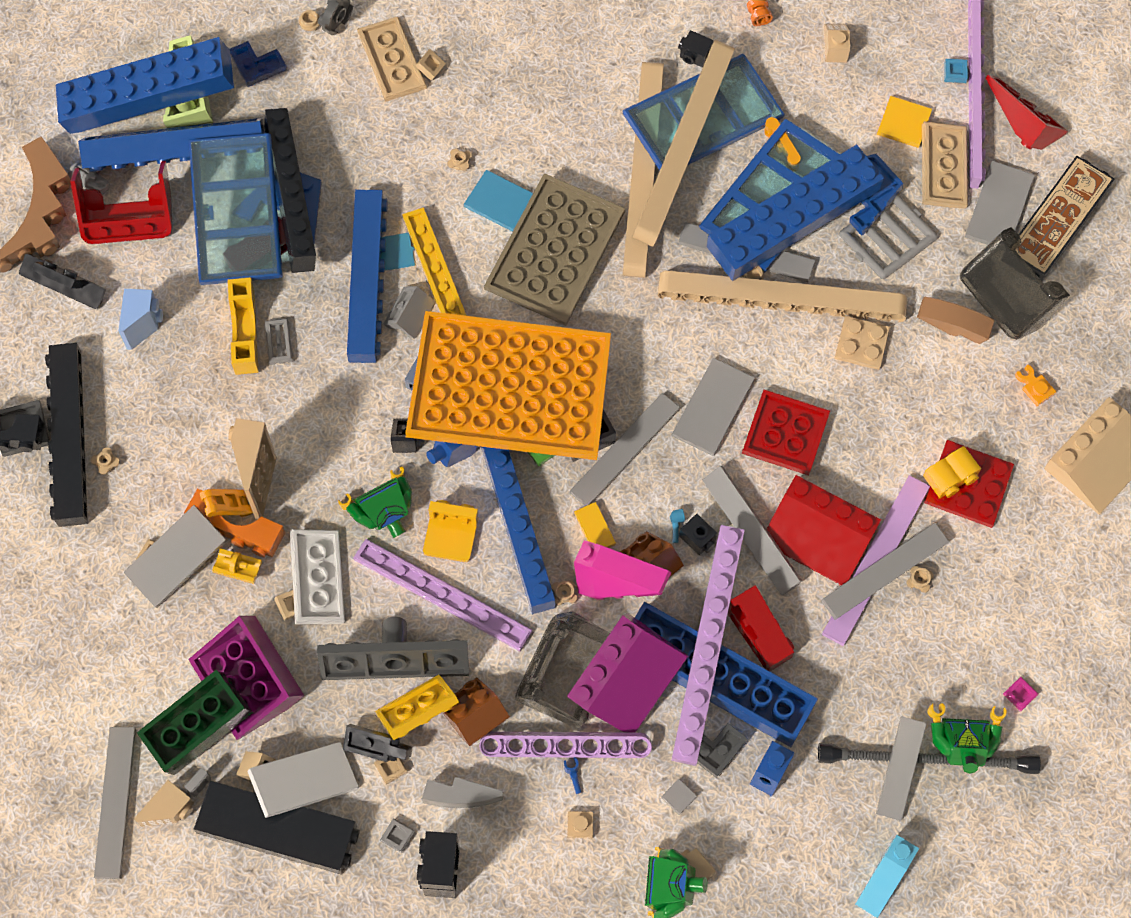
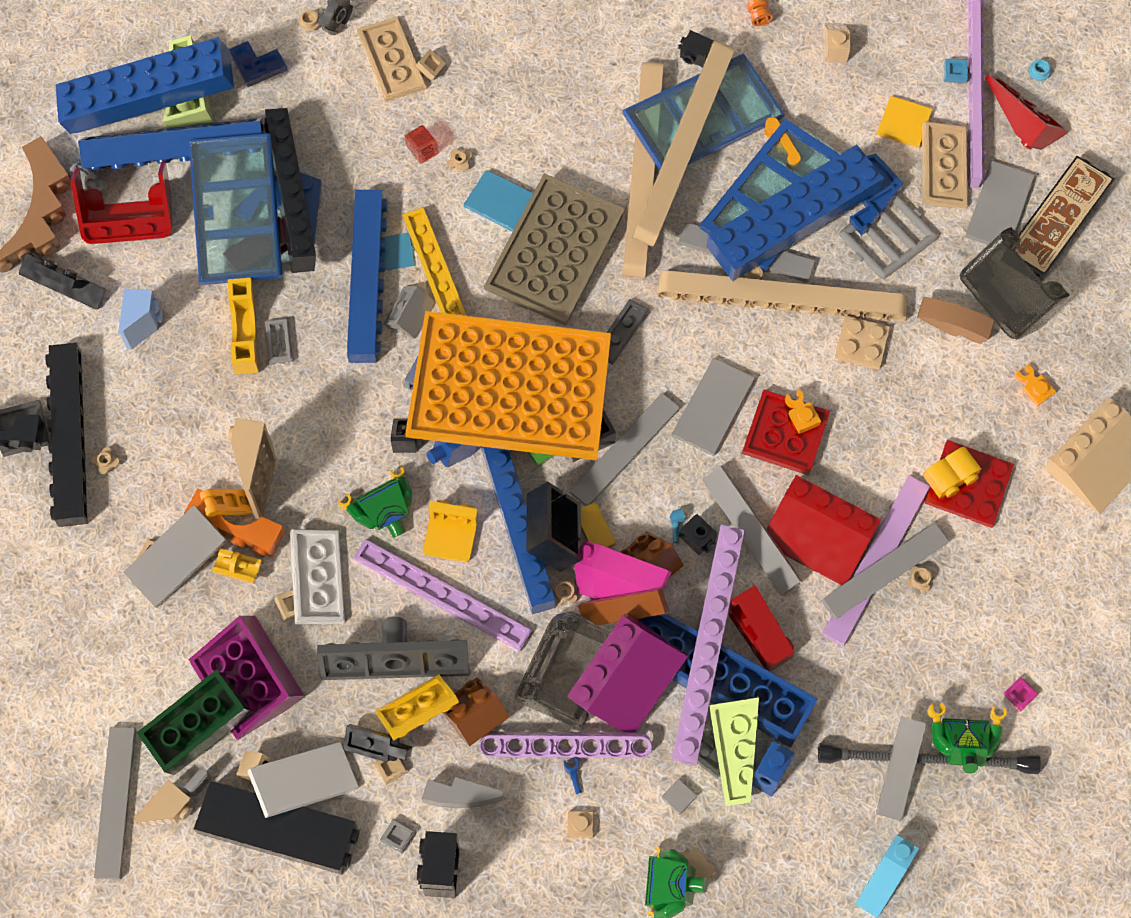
none -> clear red panel [404,125,439,165]
none -> black piece [526,481,581,572]
none -> dark orange tile [578,588,670,628]
none -> dark grey tile [606,299,649,365]
none -> yellowish green wing [709,697,759,806]
none -> light orange plate [785,390,821,434]
none -> medium azure plate [1028,59,1051,81]

